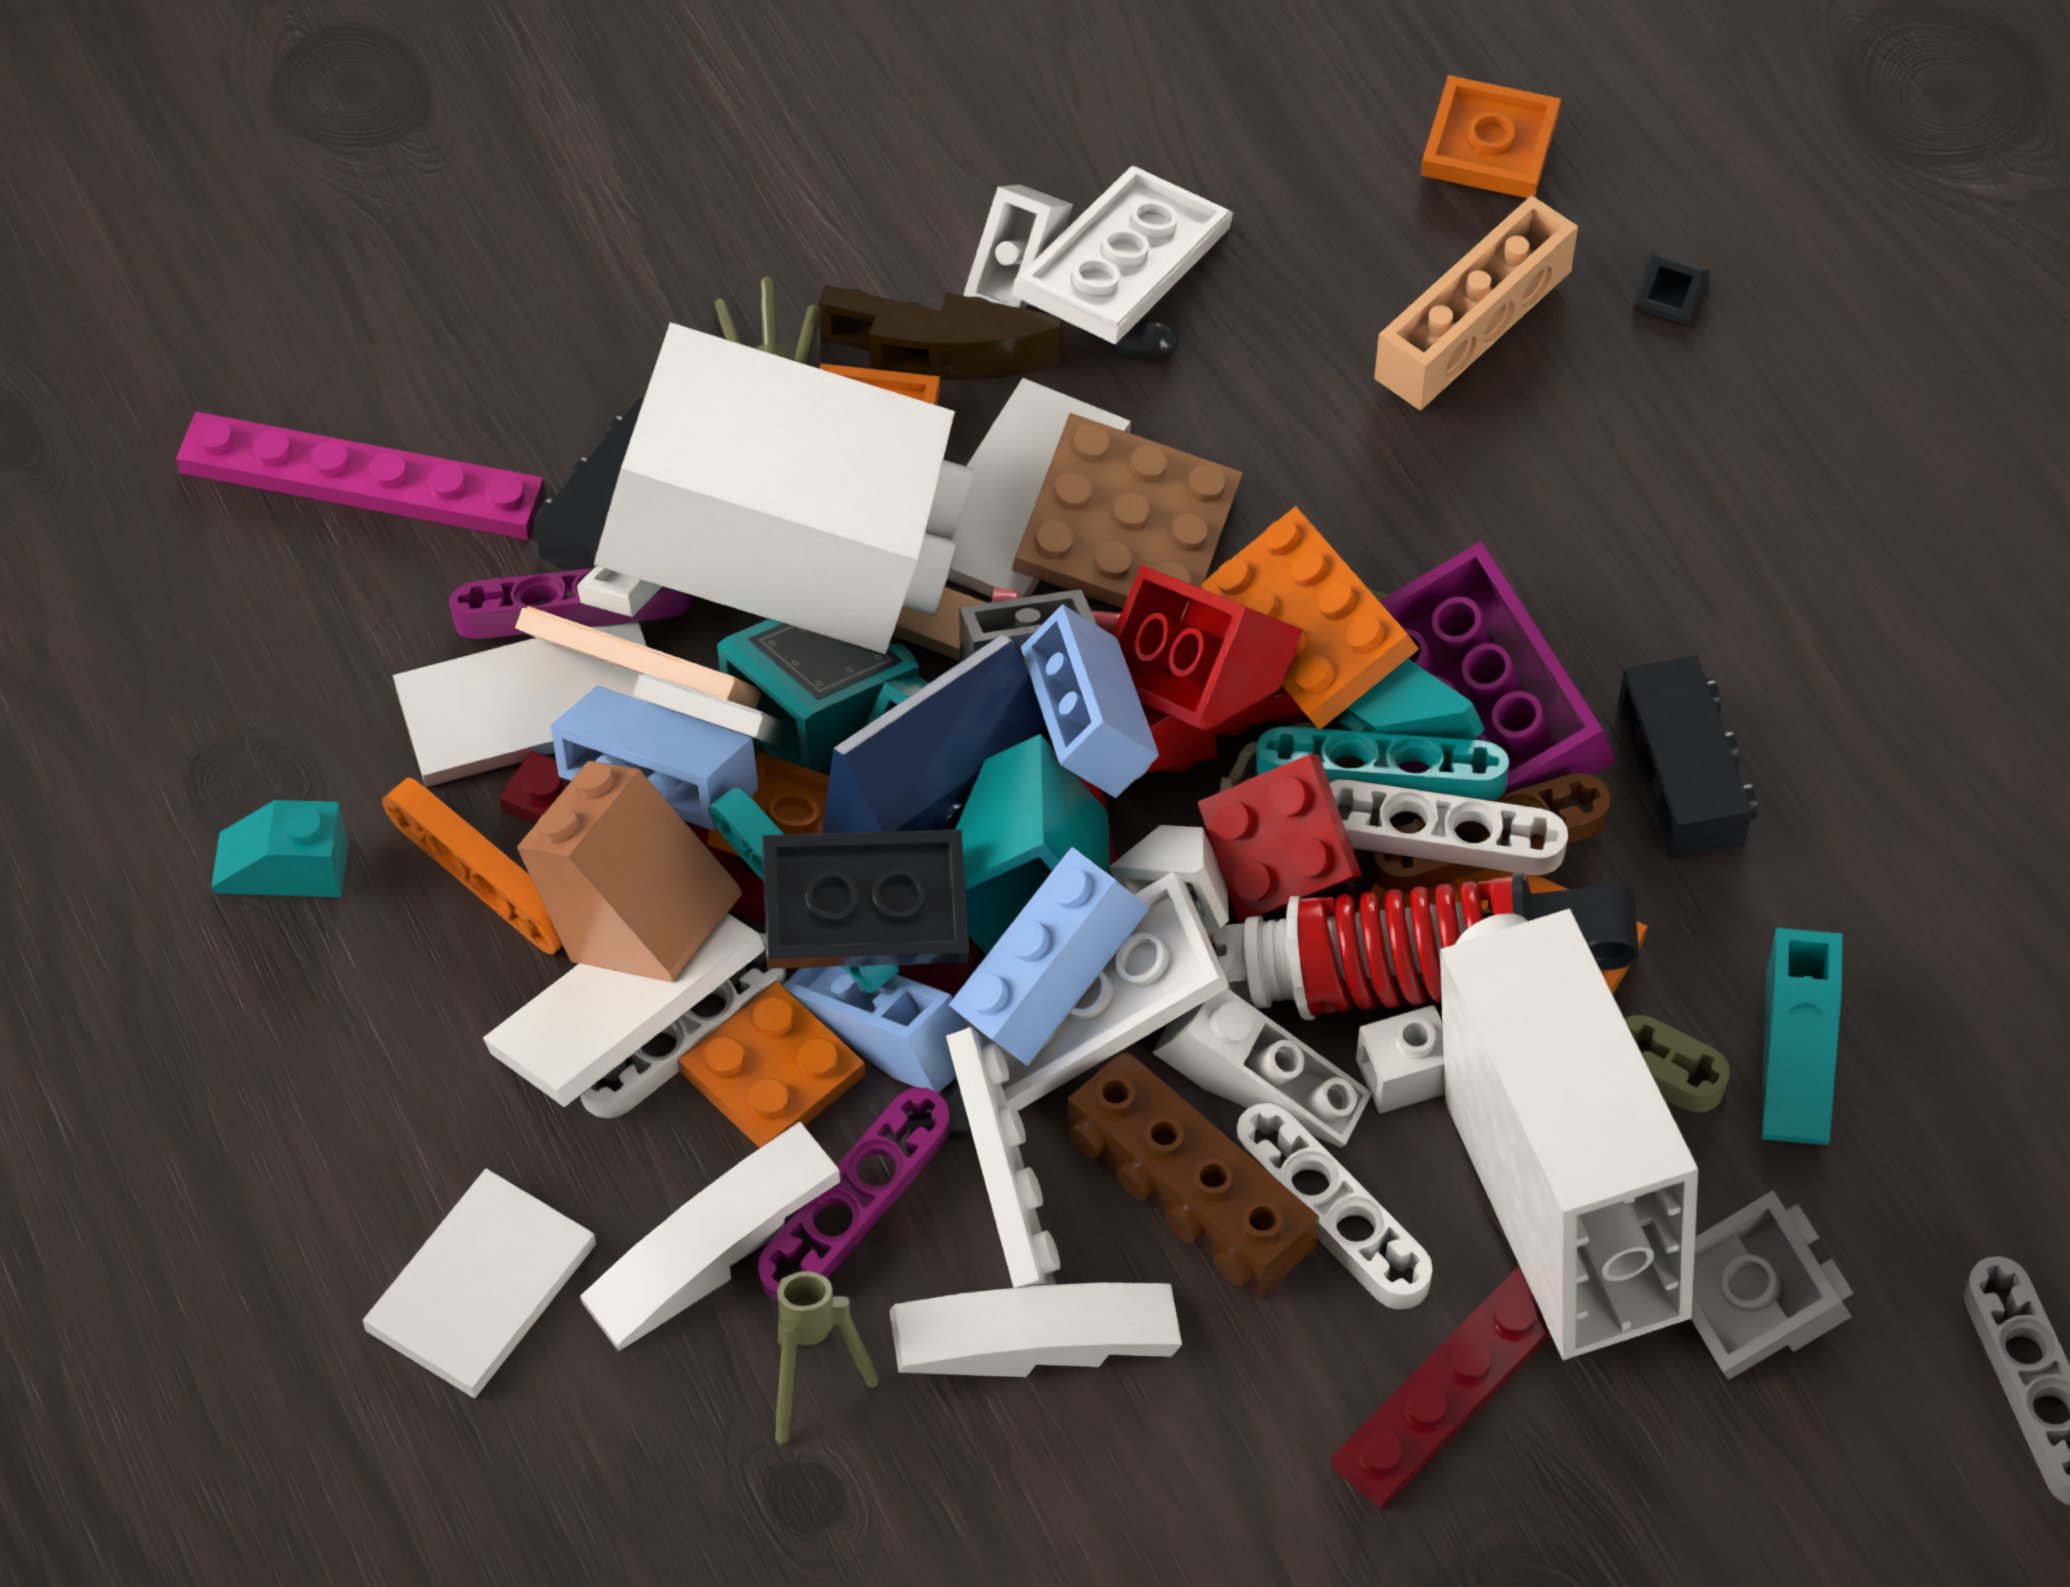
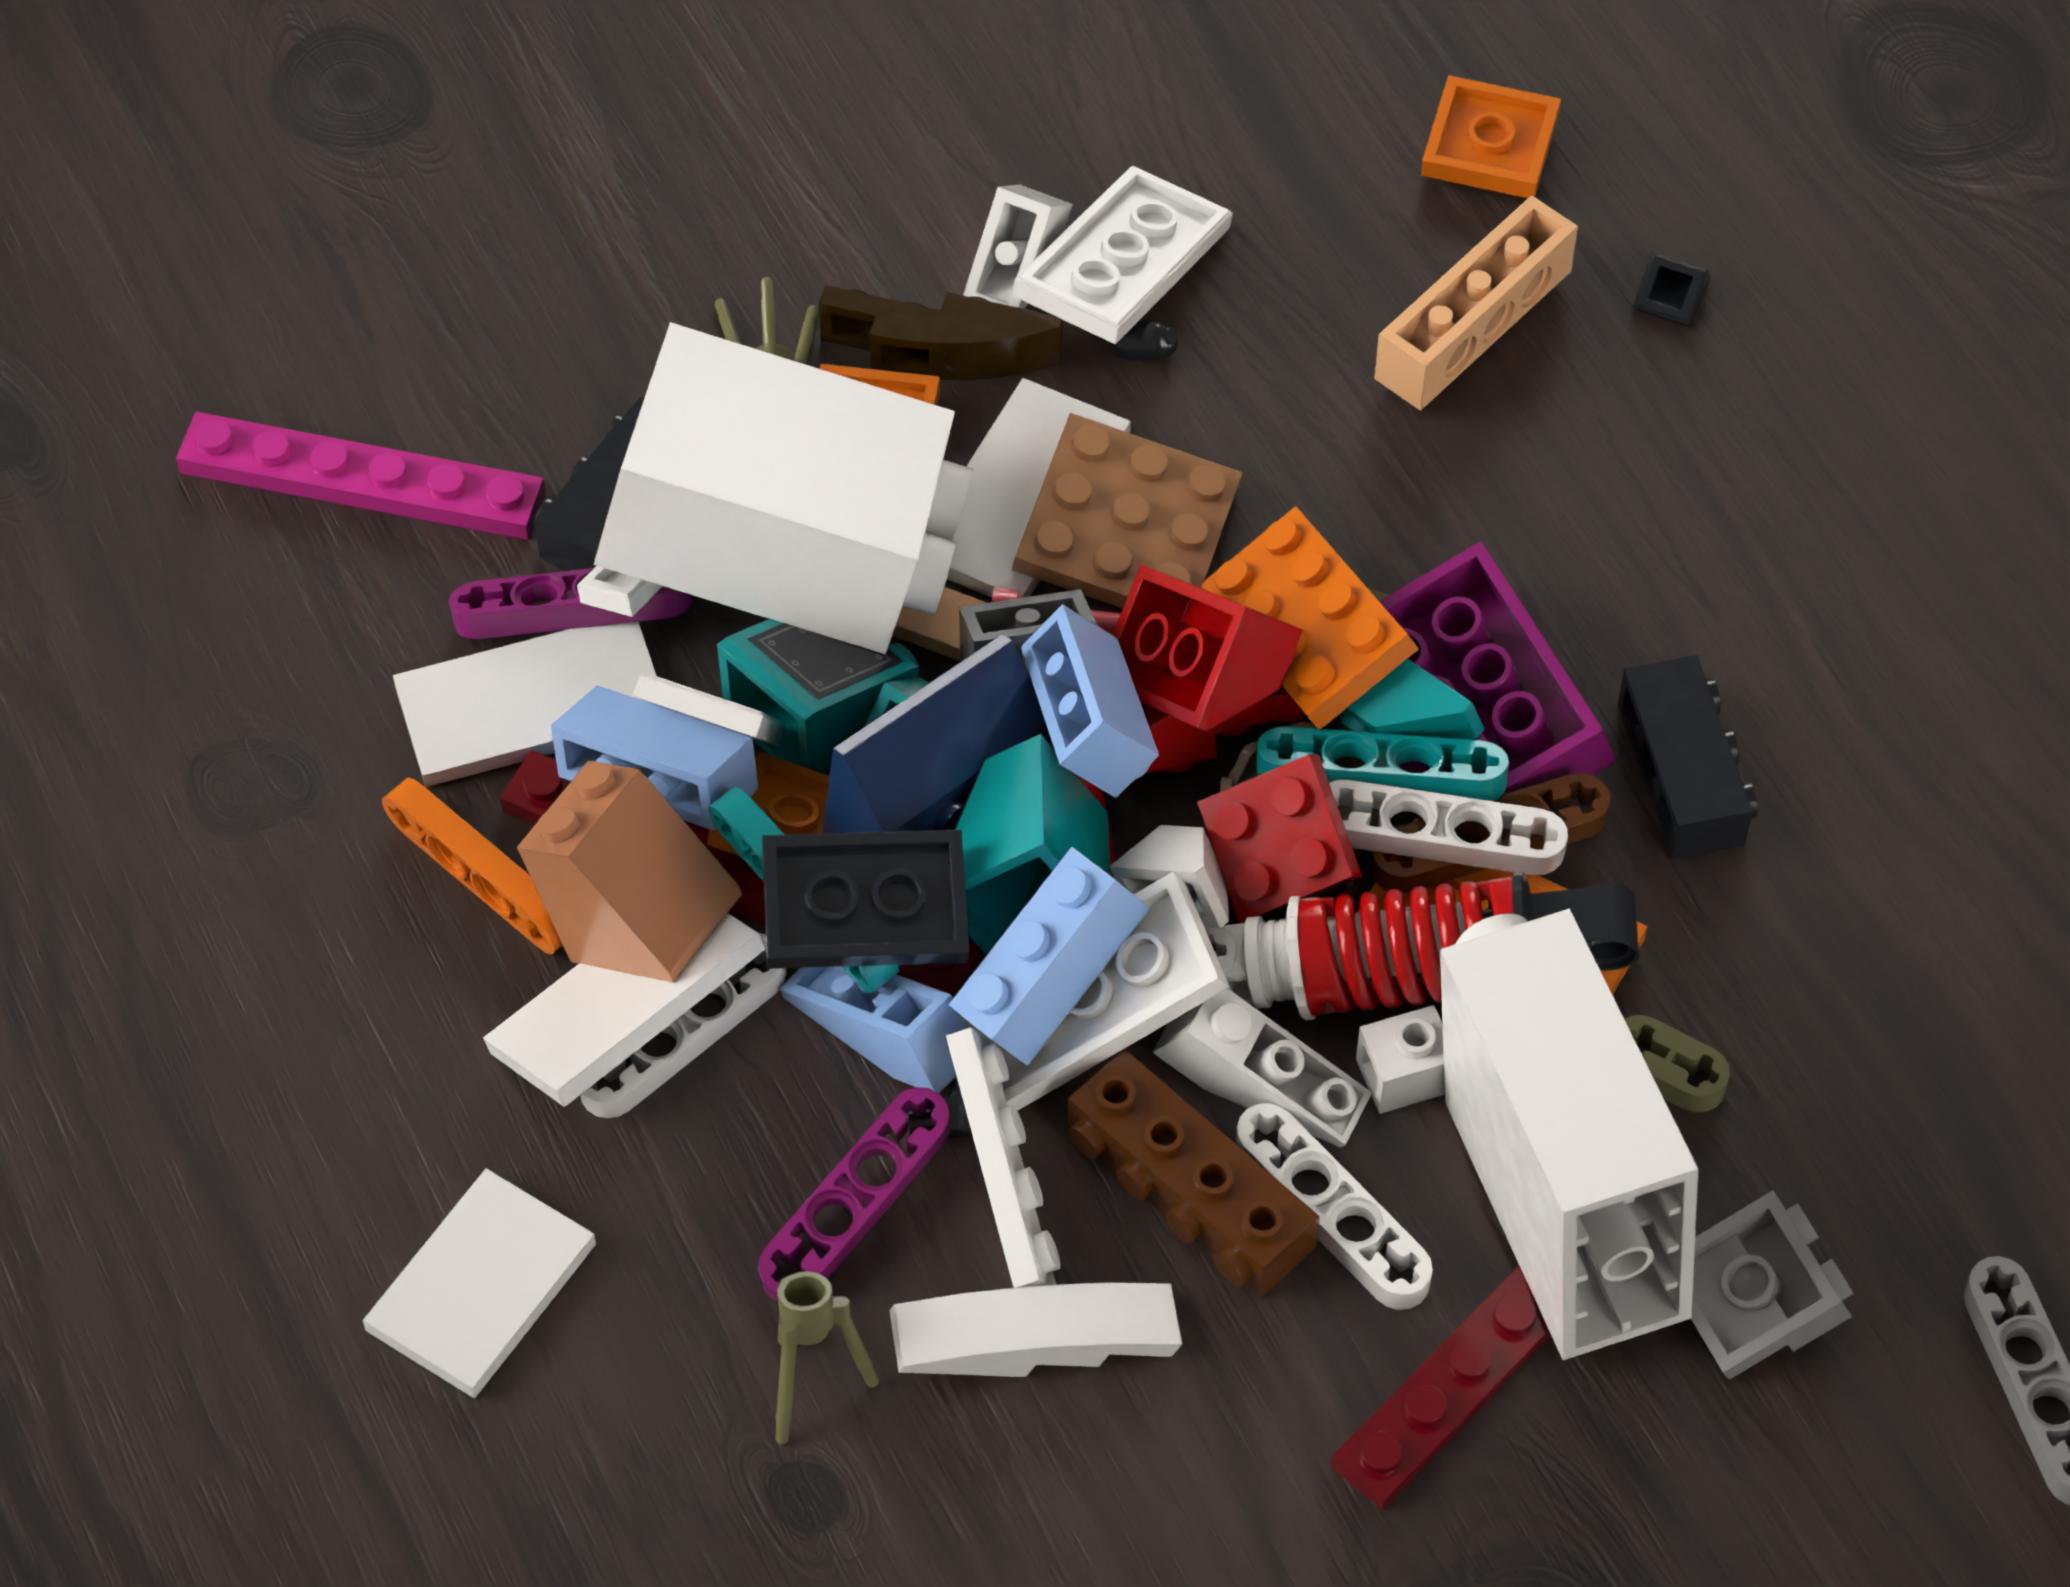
teal slope [211,800,349,897] -> none
light nougat tile [515,606,762,710] -> none
white slope [580,1122,840,1351] -> none
orange plate [678,981,866,1148] -> none
teal slope [1761,928,1842,1145] -> none

